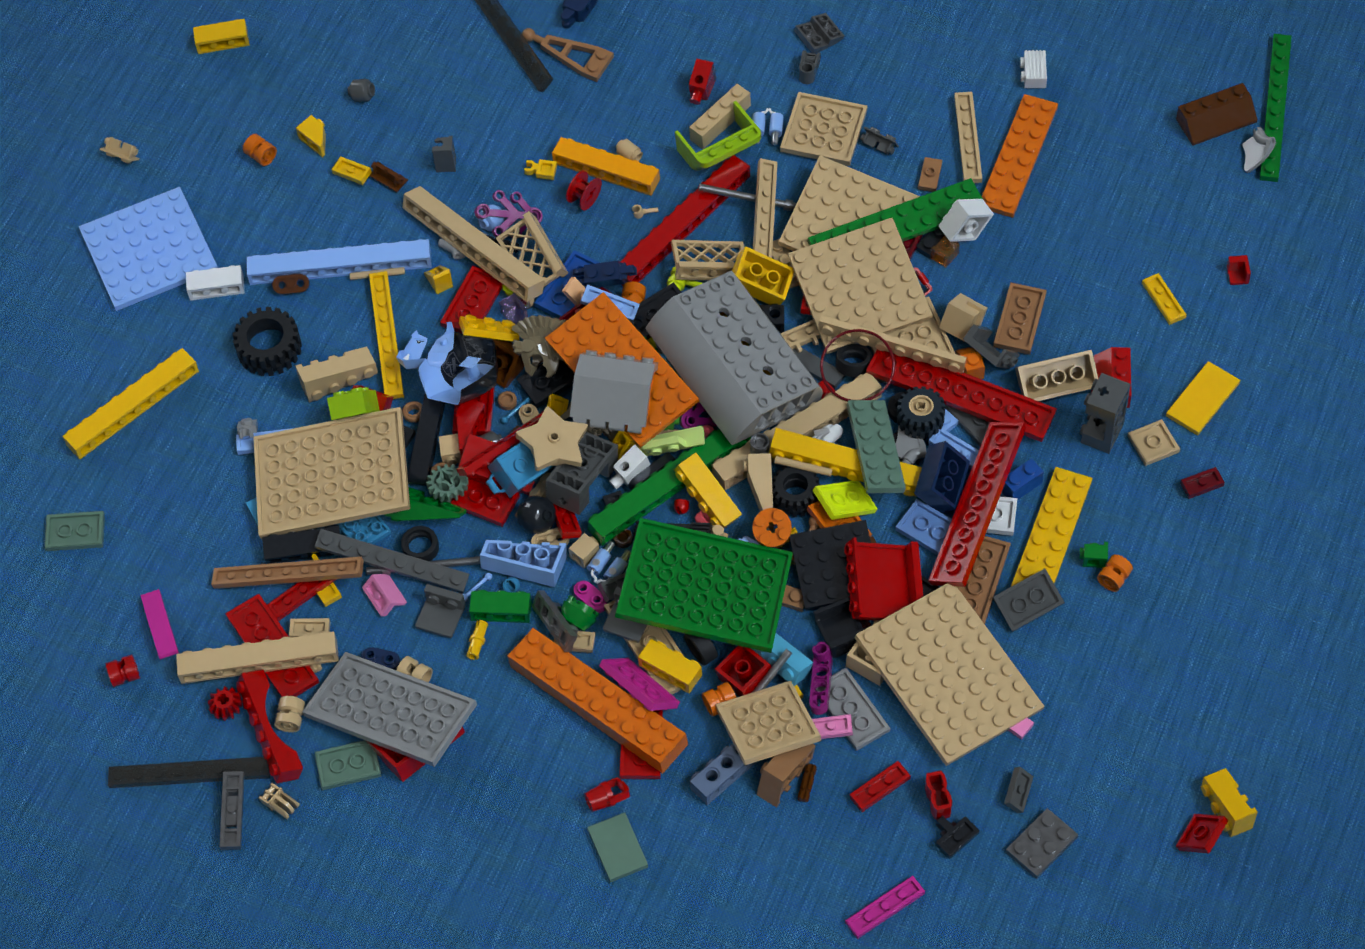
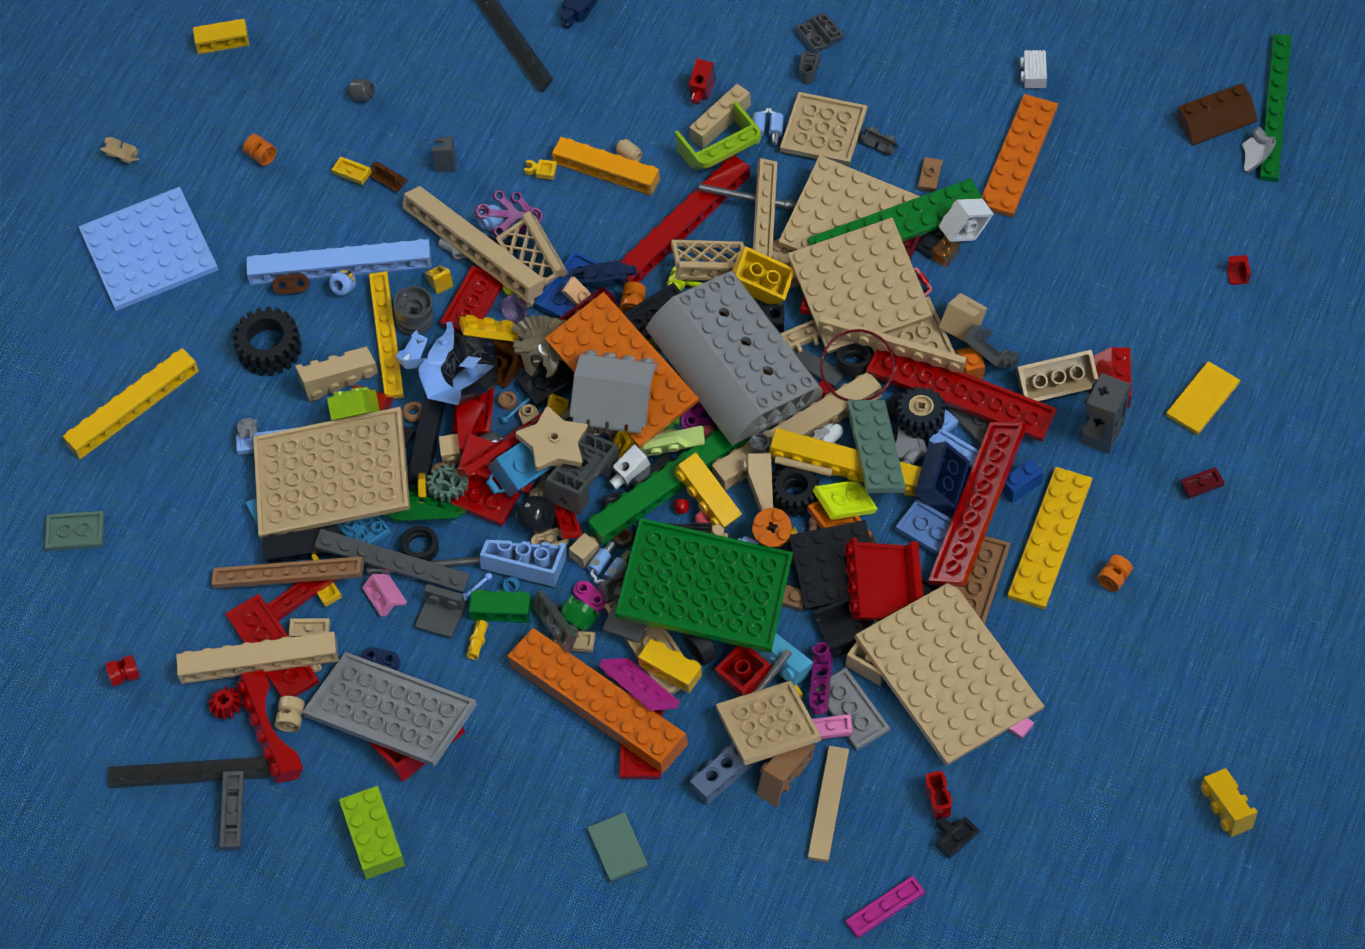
dark pink slope [141,589,179,659] -> none
white brick [186,265,245,301] -> none
tan arm [258,783,300,819] -> none
yellow slope [296,115,326,157] -> none
sand green tile [315,740,382,791] -> none
tan bar [350,267,405,280] -> none
tan wheel [396,656,433,683] -> none
medium nougat plate [522,28,614,82] -> none
red piece [566,170,602,211] -> none
light blue plate [580,284,640,323] -> none
red piece [584,777,630,812] -> none
tan hand [632,204,658,219] -> none
orange wheel [701,682,736,717] -> none
reddish brown axle [798,763,817,803] -> none
red plate [850,761,911,812] -> none
tan plate [954,92,982,183] -> none
white plate [986,496,1018,536] -> none
medium nougat plate [993,282,1047,355] -> none
dark grey plate [993,568,1065,632] -> none
dark grey plate [1004,767,1034,813] -> none
flat silver plate [1006,808,1078,879] -> none
green brick [1079,541,1108,568] -> none
tan tile [1128,419,1180,466] -> none
yellow tile [1142,273,1186,325] -> none
red tile [1176,814,1228,854] -> none
none -> light blue head [329,270,356,296]
none -> lime brick [339,786,405,880]
none -> dark grey wheel [394,286,433,335]
none -> yellow tile [418,473,426,498]
none -> tan tile [808,746,849,863]

